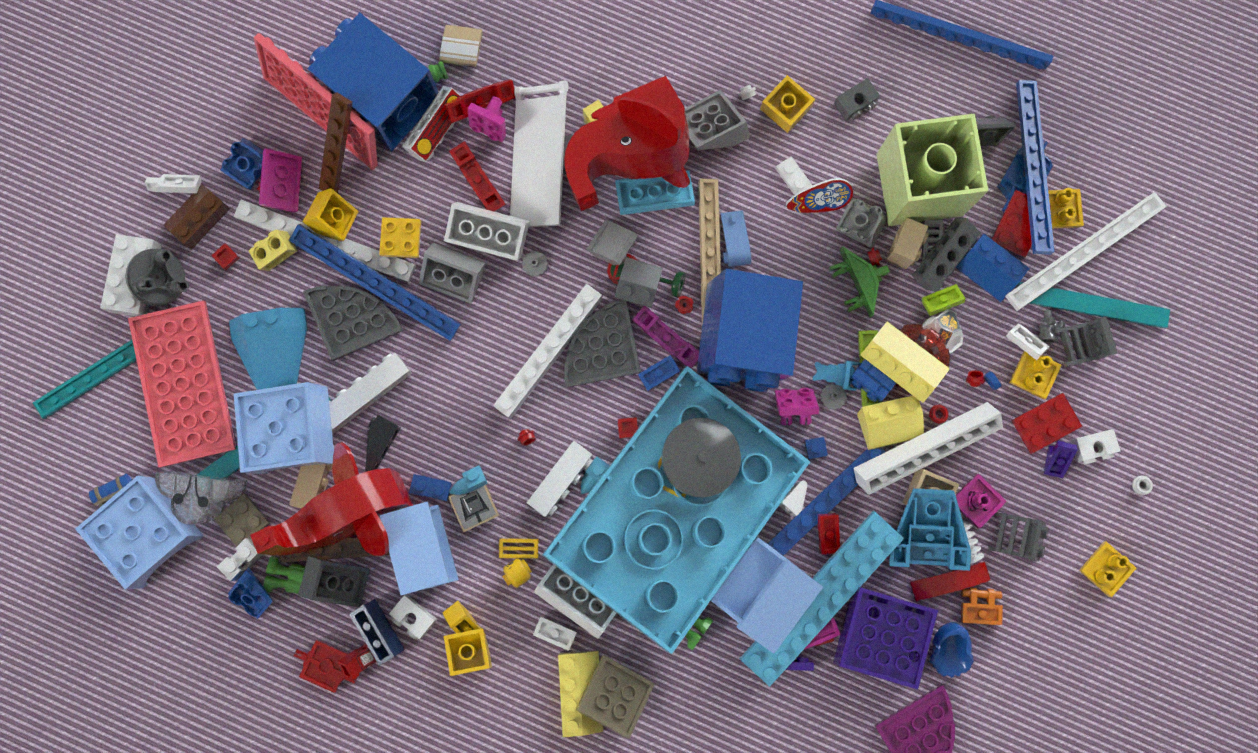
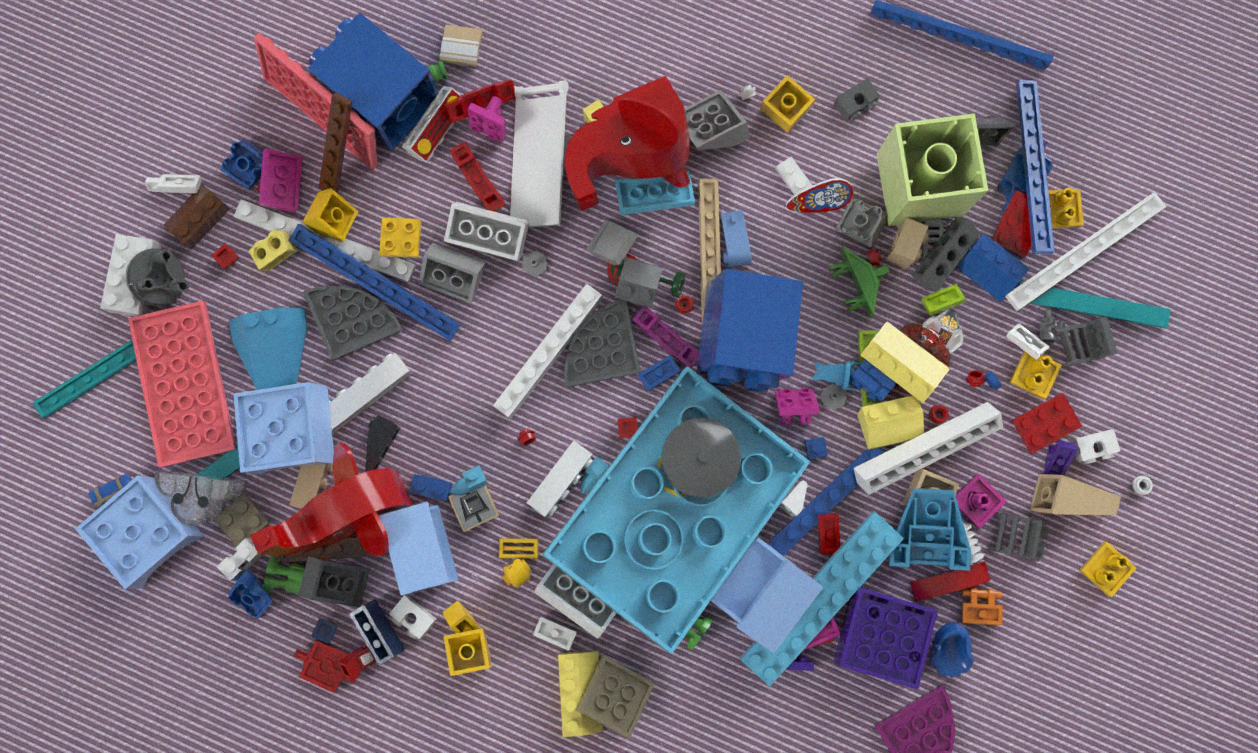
none -> dark blue plate [311,618,338,645]
none -> tan slope [1029,474,1121,515]

